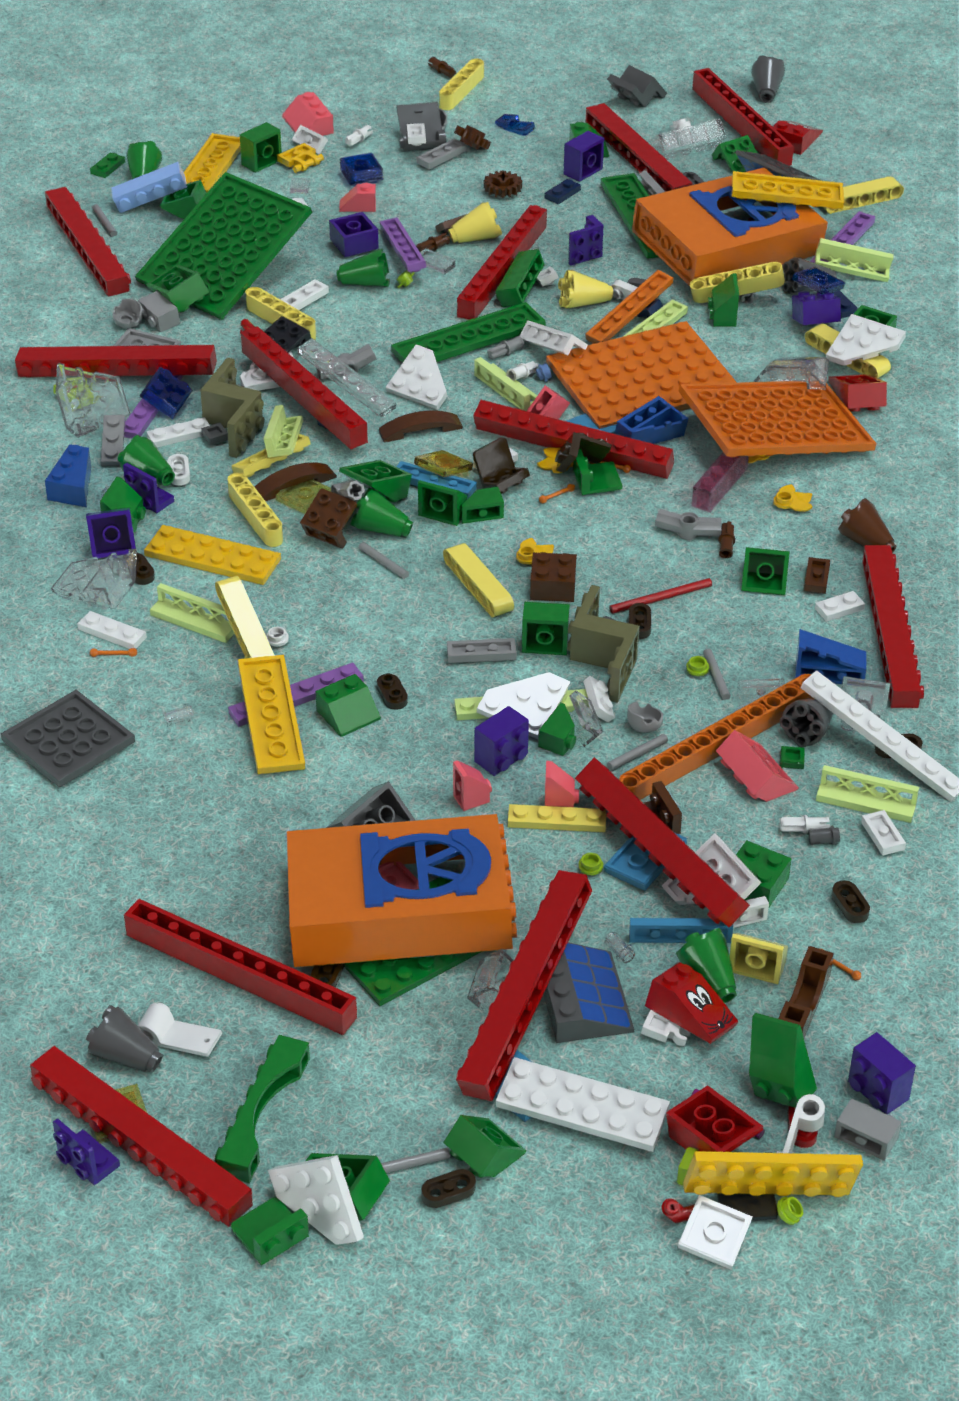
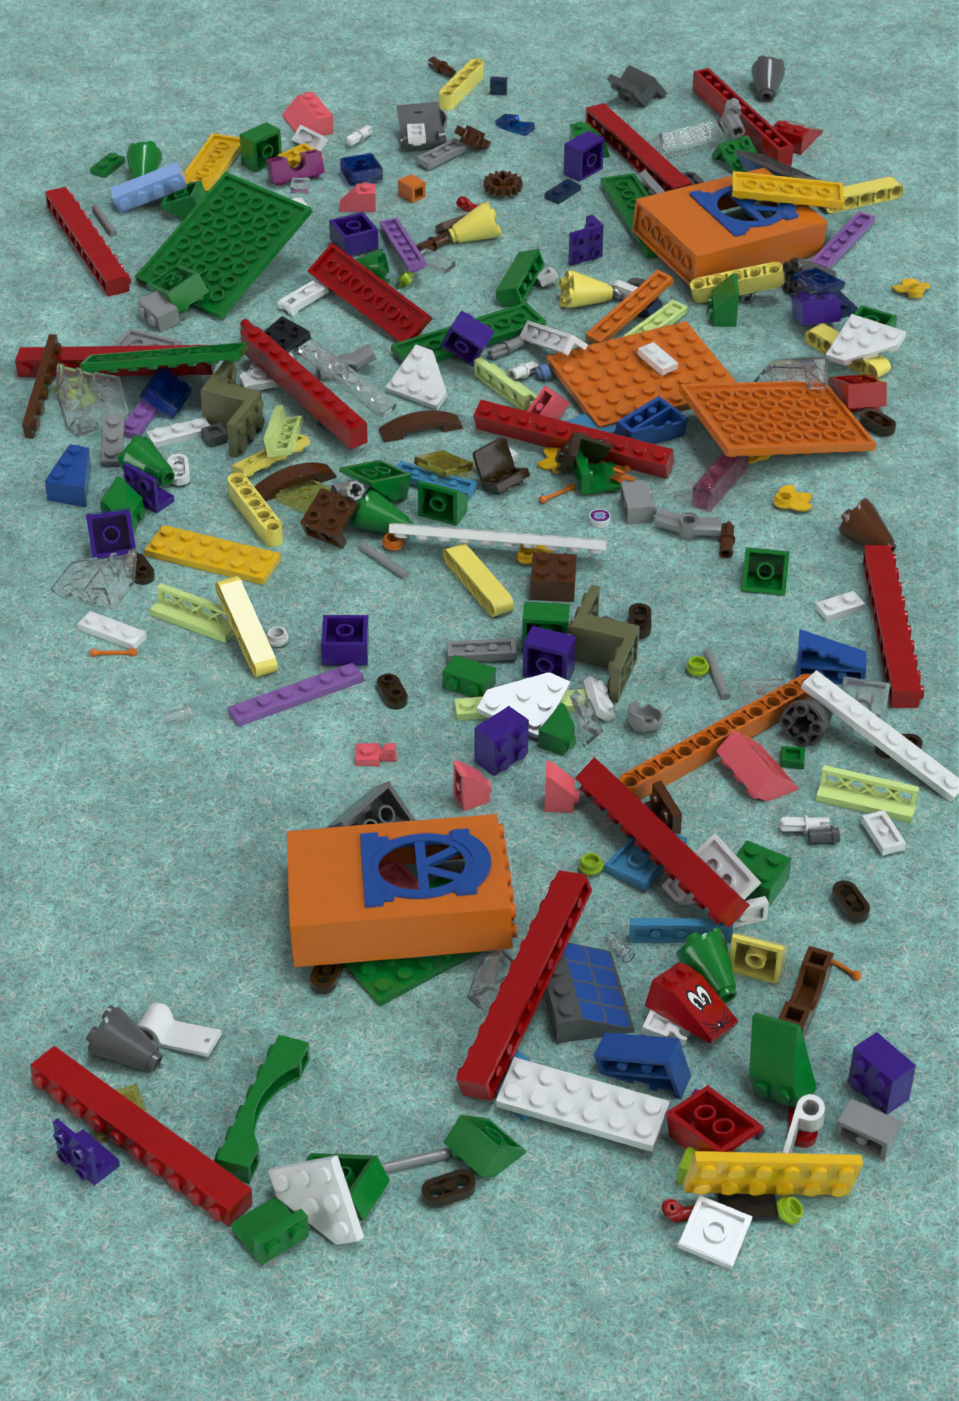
dark grey plate [1,690,135,788] -> none
light grey hair [113,299,142,329] -> none
red brick [124,899,357,1035] -> none
yellow plate [238,655,305,774] -> none
light yellow beam [245,287,316,341] -> none
green slope [315,674,381,737] -> none
red brick [457,205,547,320] -> none
green slope [461,487,504,524] -> none
light yellow plate [508,804,606,832] -> none
light grey bar [607,734,668,771] -> none
red piece [609,578,712,614] -> none
white plate [670,118,692,133] -> none
reddish brown plate [804,557,831,594] -> none
yellowish green fence [815,238,893,282] -> none
none -> reddish brown plate [22,334,62,438]
none -> green plate [80,342,248,374]
none -> magenta arch [266,149,325,185]
none -> red plate [307,243,433,342]
none -> dark purple brick [321,615,369,665]
none -> coral plate [355,743,397,766]
none -> orange plate [382,533,404,551]
none -> white plate [389,523,607,553]
none -> orange brick [398,174,426,203]
none -> dark purple brick [440,310,495,366]
none -> green brick [442,655,496,698]
none -> red arm [456,196,478,212]
none -> dark blue plate [490,76,508,95]
none -> dark purple brick [523,626,576,681]
none -> tile [589,509,611,528]
none -> blue wedge [594,1032,691,1099]
none -> orange hand [610,467,635,483]
none -> light grey brick [620,481,657,525]
none -> white plate [637,342,678,376]
none -> light grey piece [720,98,745,139]
none -> dark brown plate [859,408,896,436]
none -> yellow plate [892,278,930,298]

